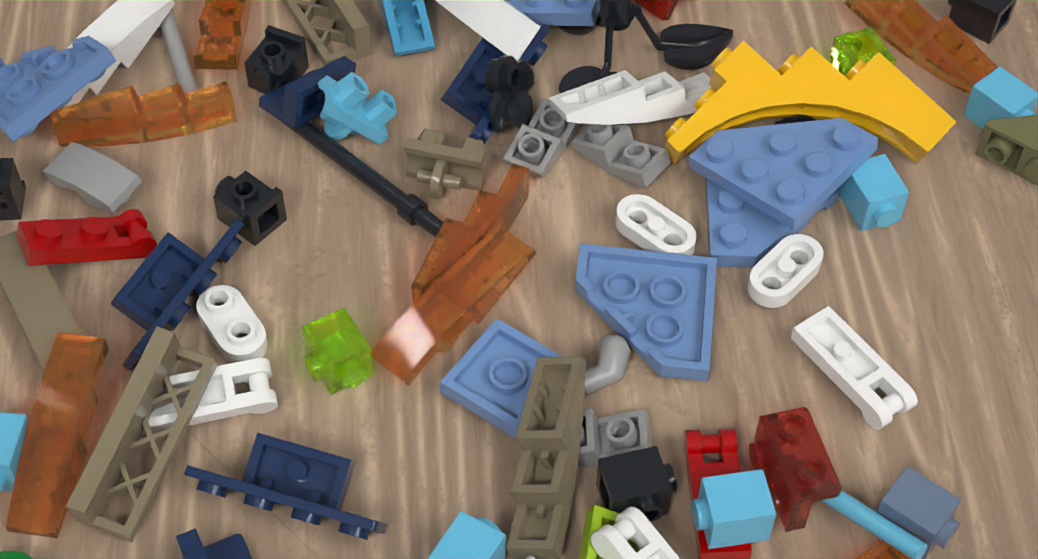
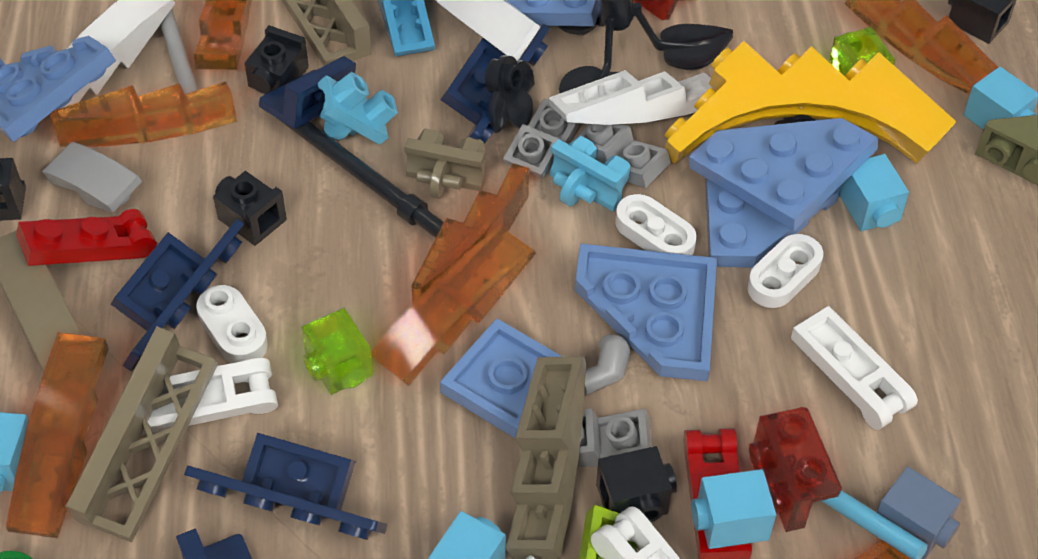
none -> medium azure hips [550,135,630,212]

